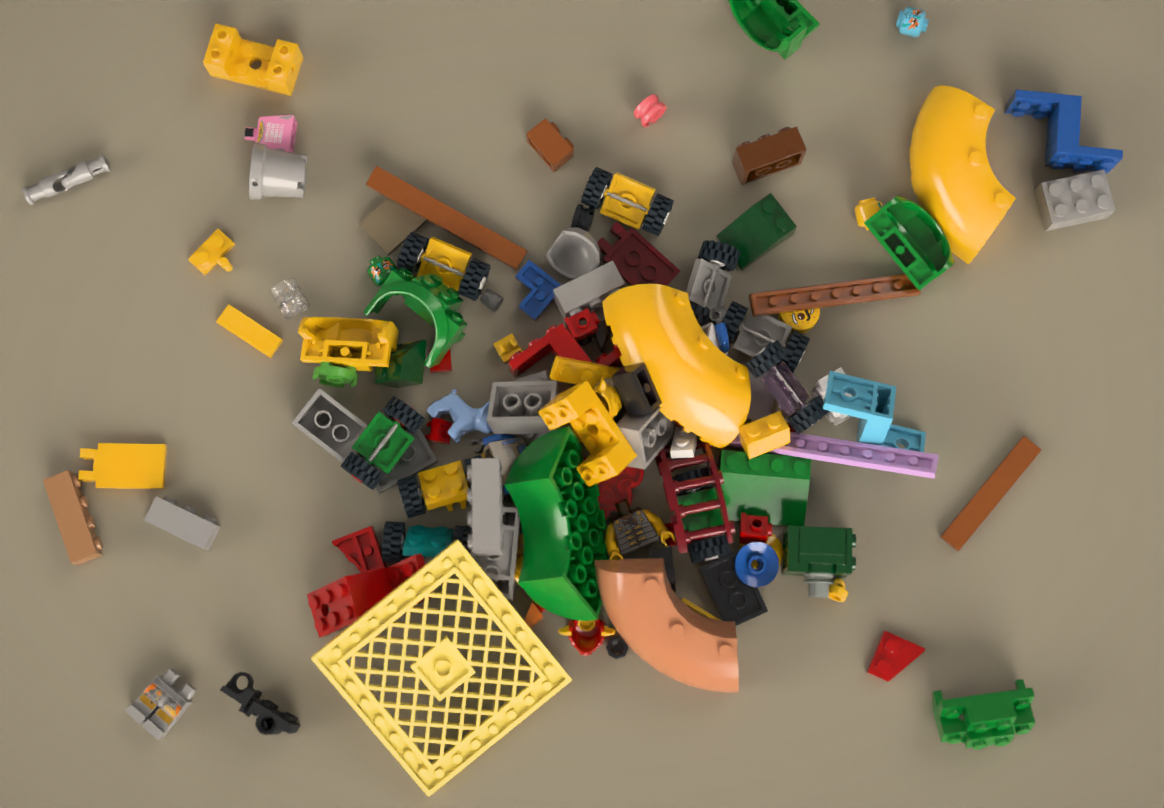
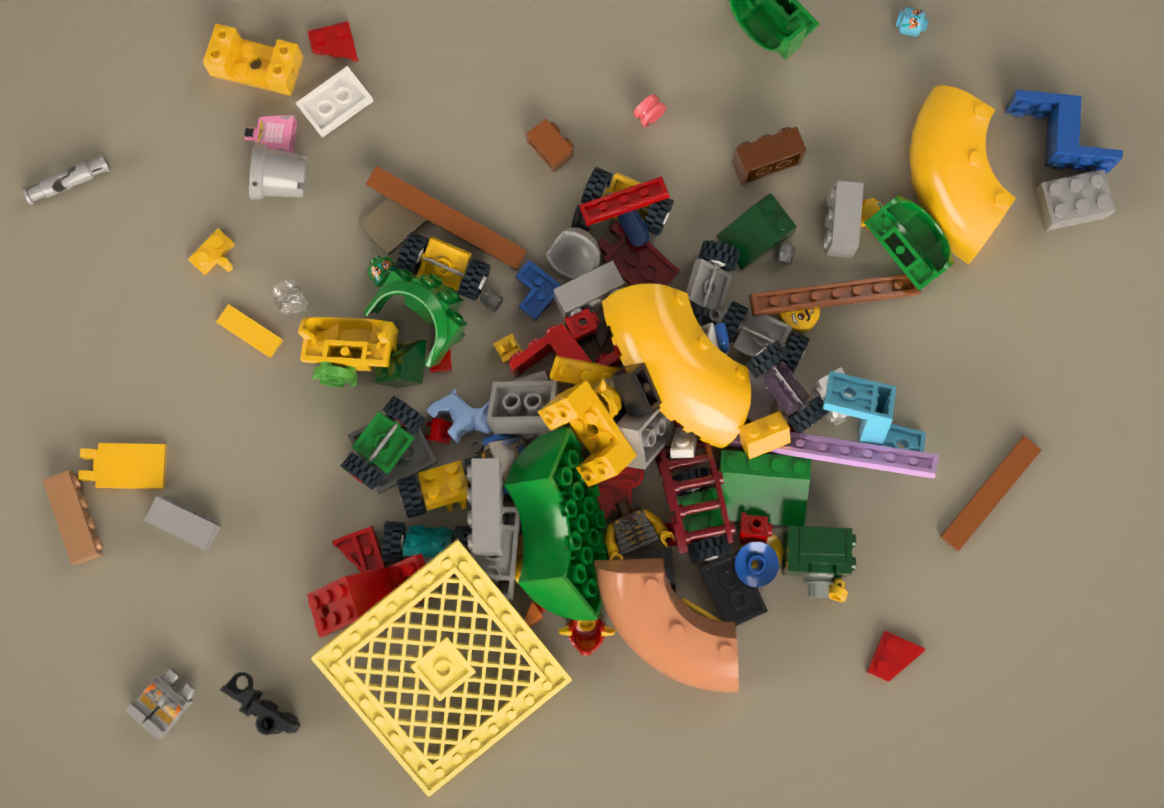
light grey slope [292,388,368,463] -> none
black tile [606,636,629,659] -> none
green piece [932,679,1035,750] -> none
none -> white plate [296,66,373,138]
none -> red wing [307,21,359,62]
none -> red tile [579,176,670,226]
none -> dark blue tile [618,209,650,247]
none -> flat silver hose [776,243,795,265]
none -> light grey brick [823,180,864,258]

